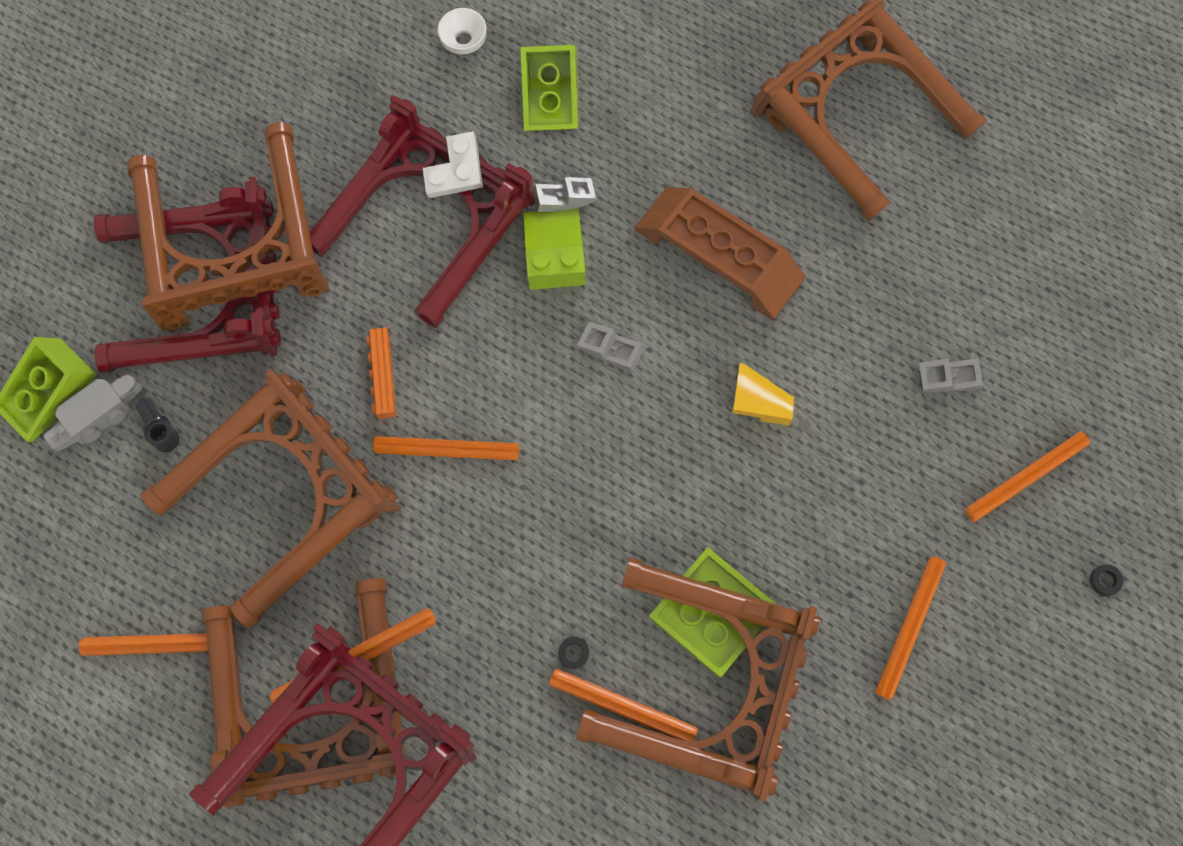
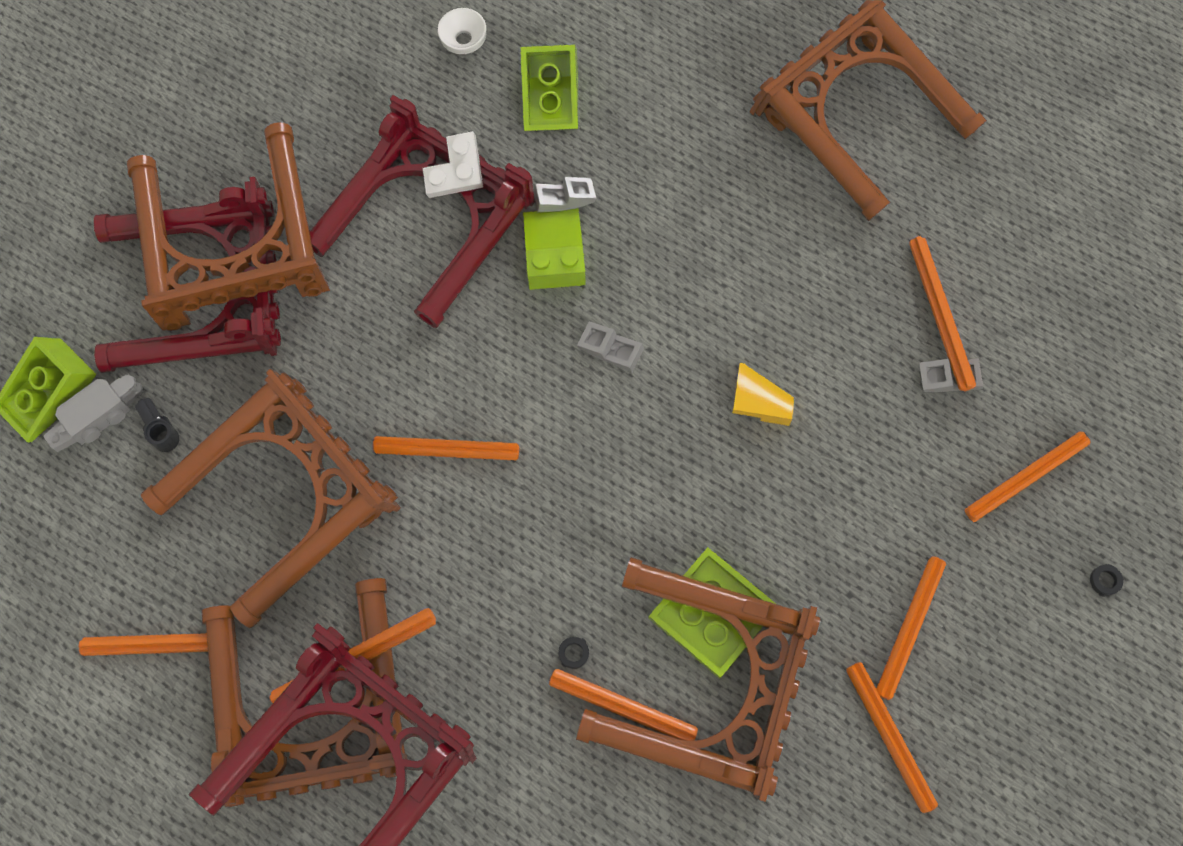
orange piece [366,327,396,419] -> none
dark orange slope [634,187,806,321] -> none
none -> orange axle [846,662,938,813]
none -> orange axle [909,236,976,392]

